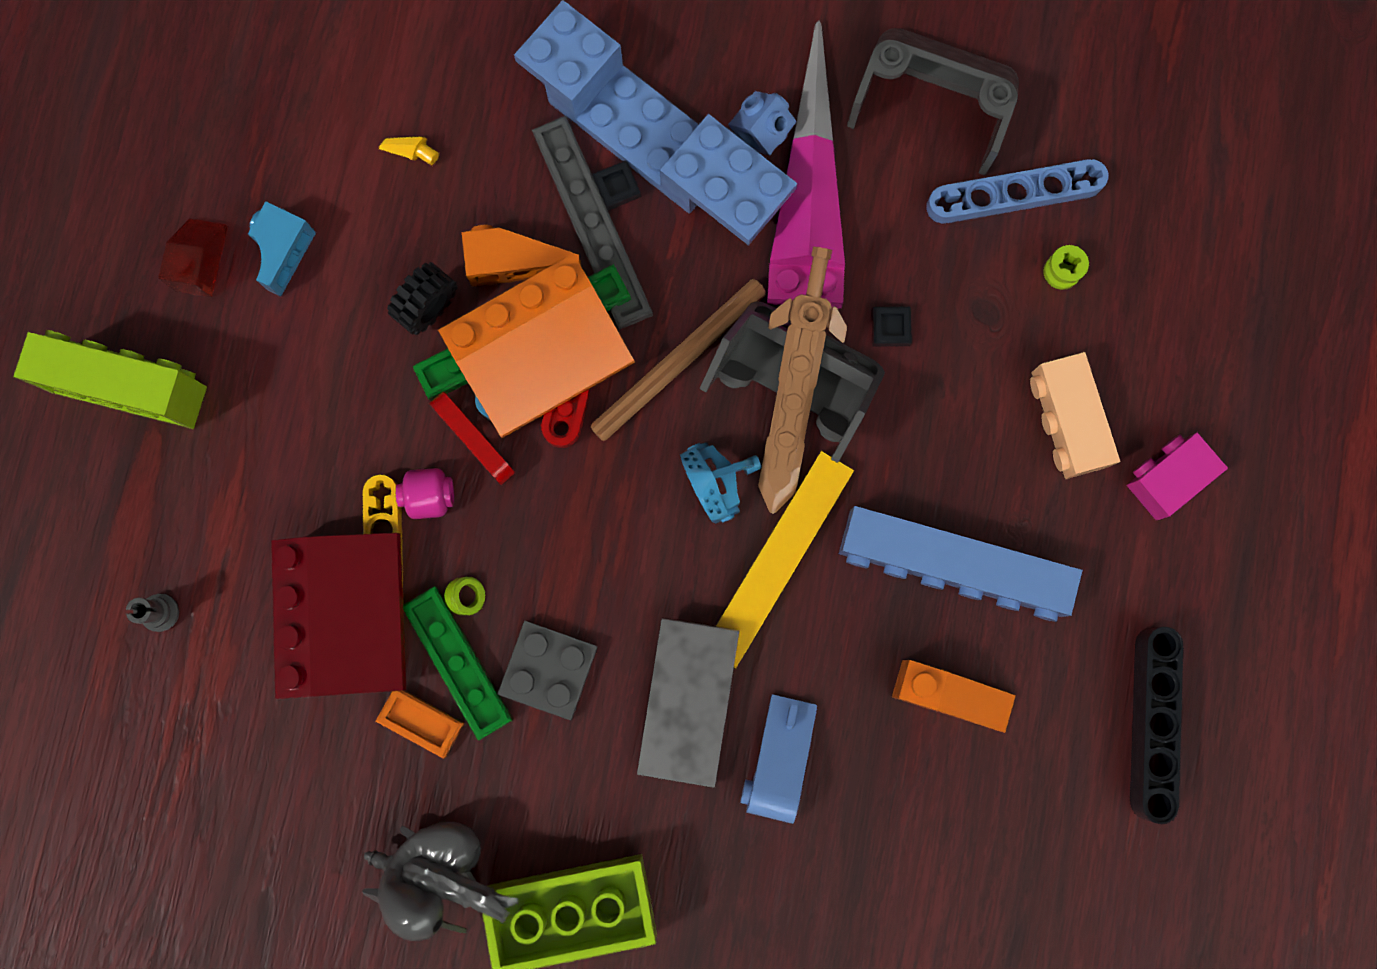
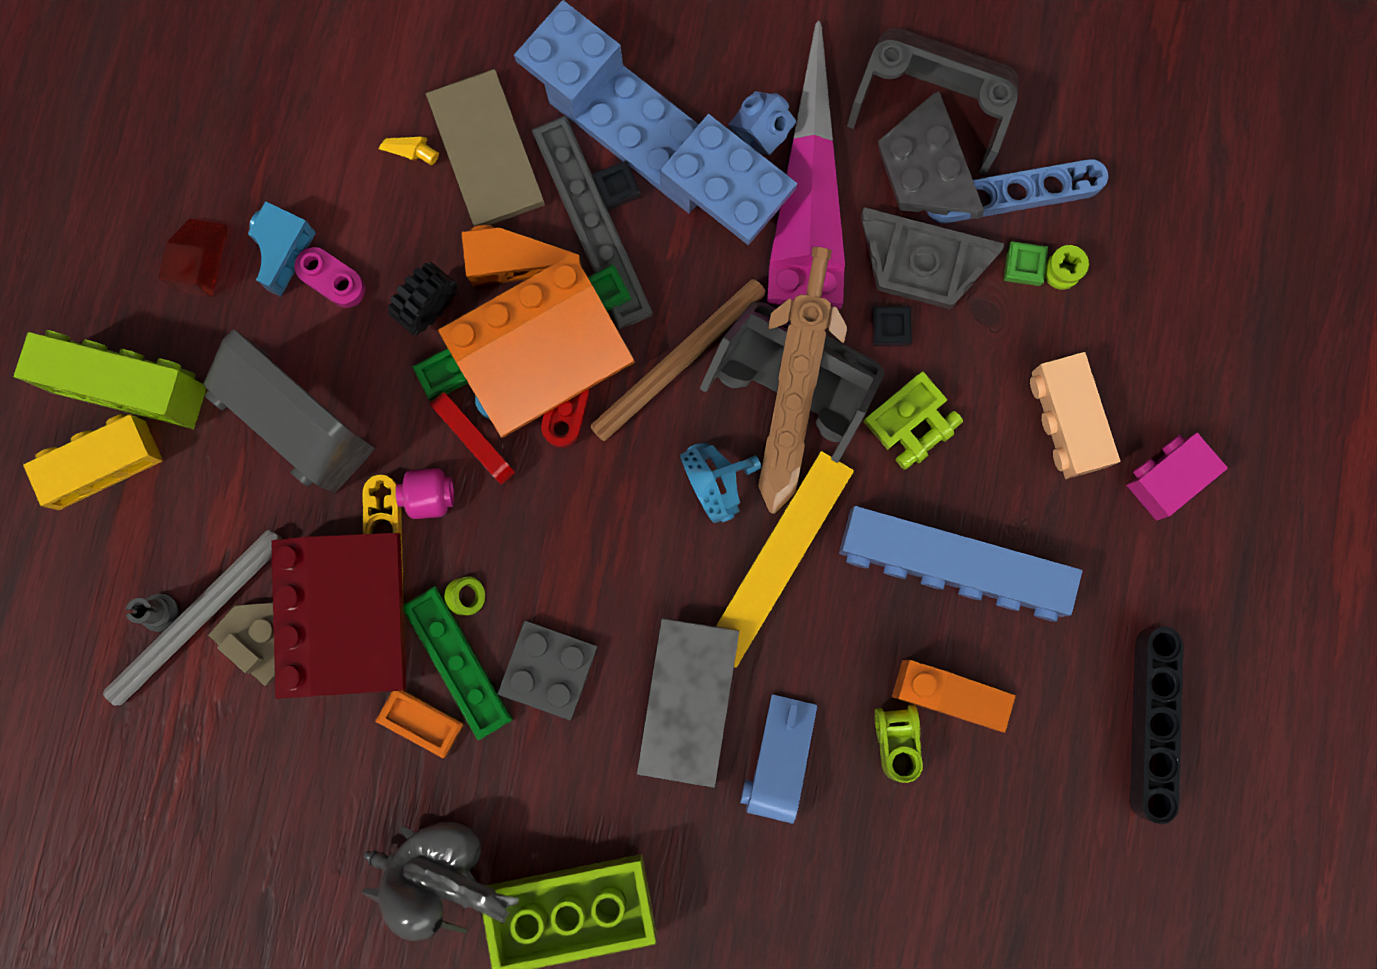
none -> yellow brick [23,414,163,511]
none -> light grey axle [103,529,283,706]
none -> dark grey windscreen [203,328,375,494]
none -> dark tan plate [208,603,275,686]
none -> dark pink plate [294,247,366,308]
none -> dark tan tile [426,69,545,227]
none -> flat silver wing [861,207,1004,309]
none -> lime plate [863,371,963,470]
none -> lime piece [875,705,923,783]
none -> flat silver wing [878,91,984,219]
none -> bright green tile [1003,241,1048,286]

